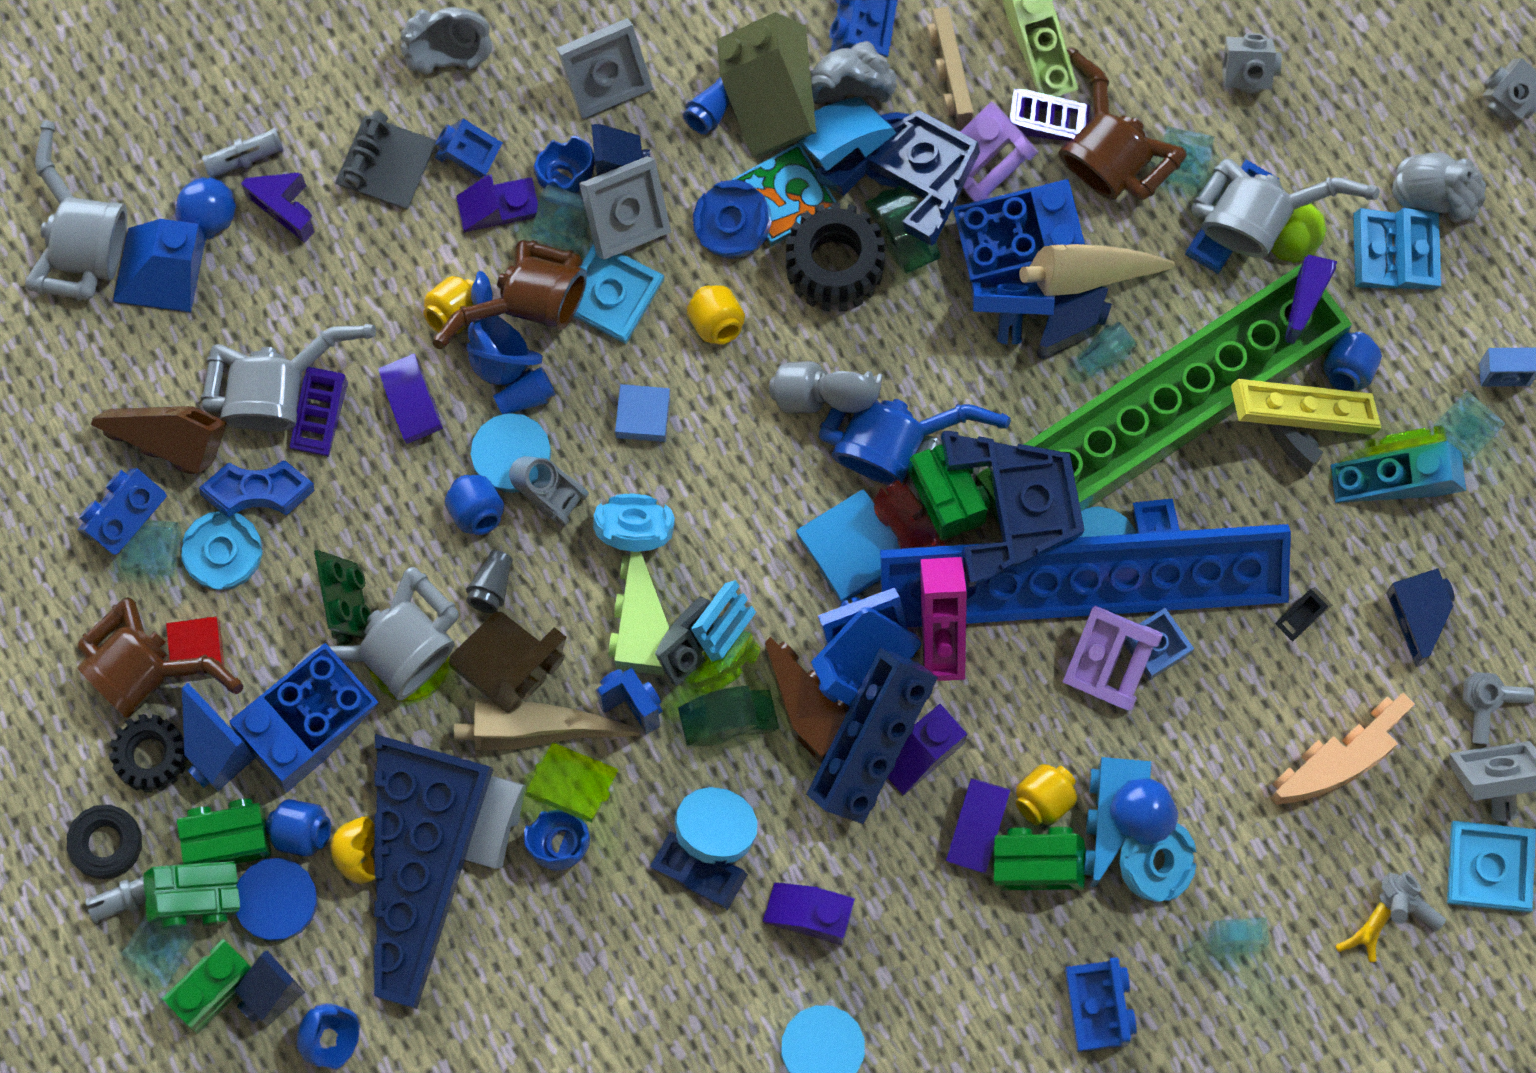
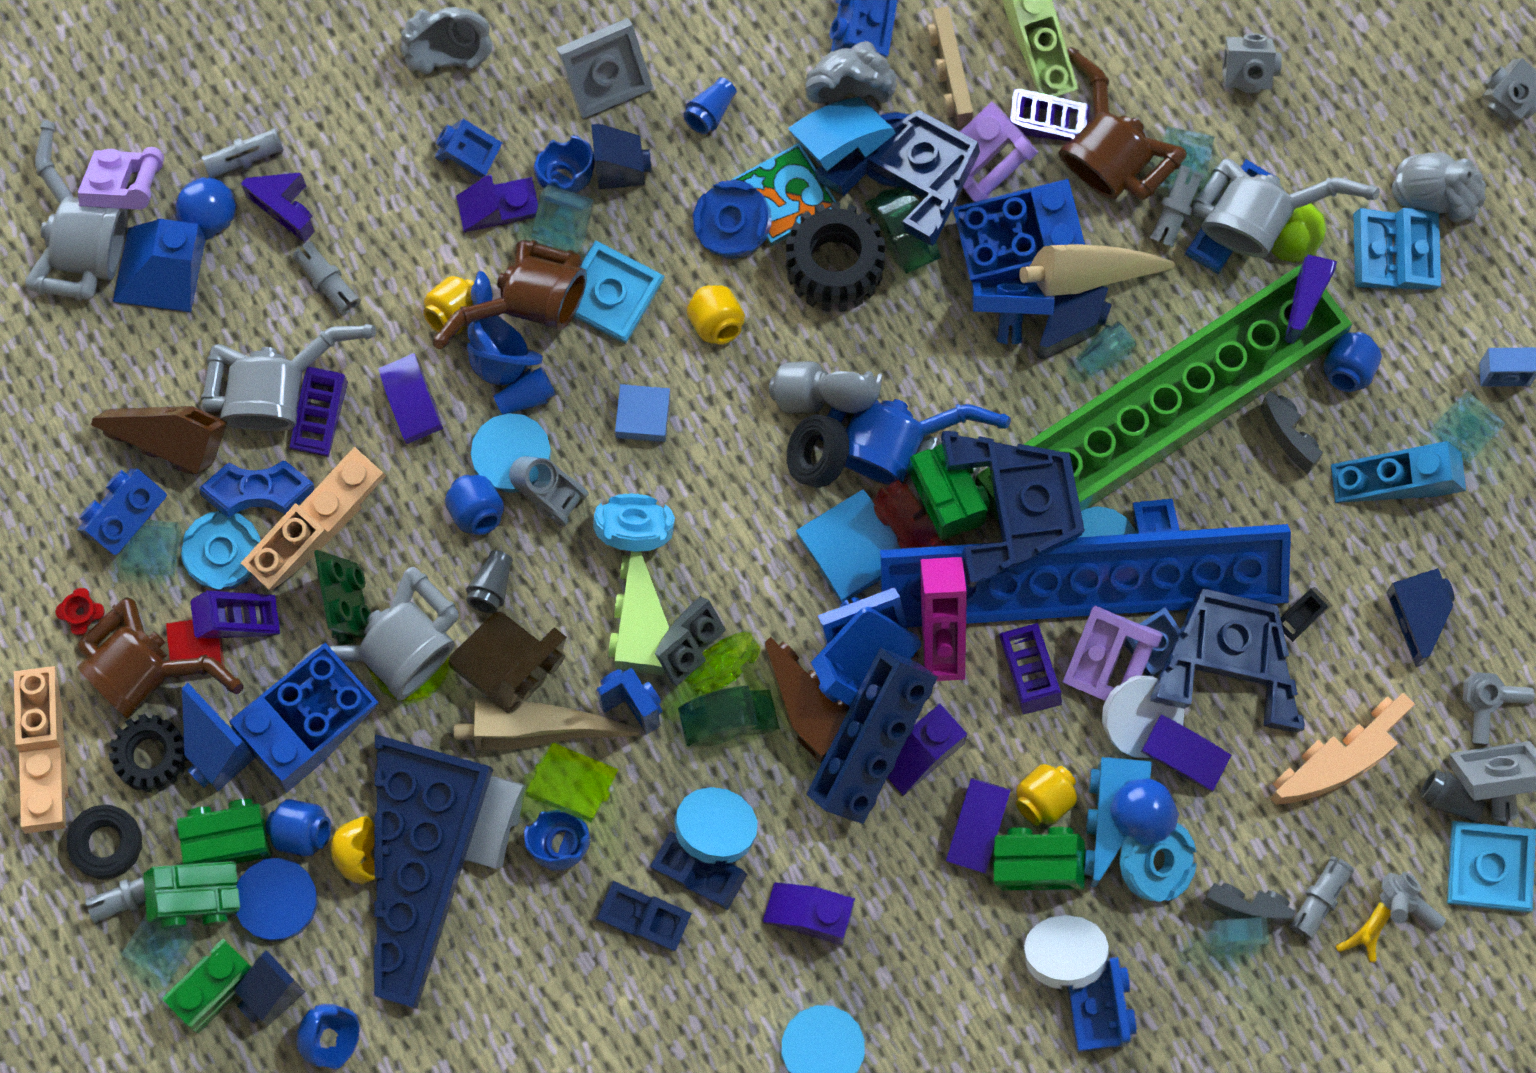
dark grey hinge [335,111,436,210] -> none
light grey tile [579,156,671,260] -> none
medium azure tile [691,580,756,662] -> none
olive slope [717,12,816,158] -> none
light yellow tile [1231,379,1381,435] -> none
clear neon green tile [1364,425,1447,456] -> none
none -> light nougat slope [14,666,69,834]
none -> red plate [55,588,105,636]
none -> lavender plate [78,147,165,210]
none -> dark purple slope [190,590,280,638]
none -> light nougat slope [241,447,386,591]
none -> light grey pin [292,242,361,316]
none -> dark blue slope [594,880,692,952]
none -> black tyre [787,414,849,488]
none -> dark purple slope [999,623,1062,715]
none -> white tile [1024,915,1109,989]
none -> white tile [1102,675,1184,758]
none -> dark purple slope [1141,714,1232,792]
none -> light grey pin [1149,165,1204,248]
none -> dark blue wing [1151,588,1305,733]
none -> dark grey slope [1202,882,1296,925]
none -> light grey pin [1289,856,1355,941]
none -> dark grey cone [1420,769,1486,823]

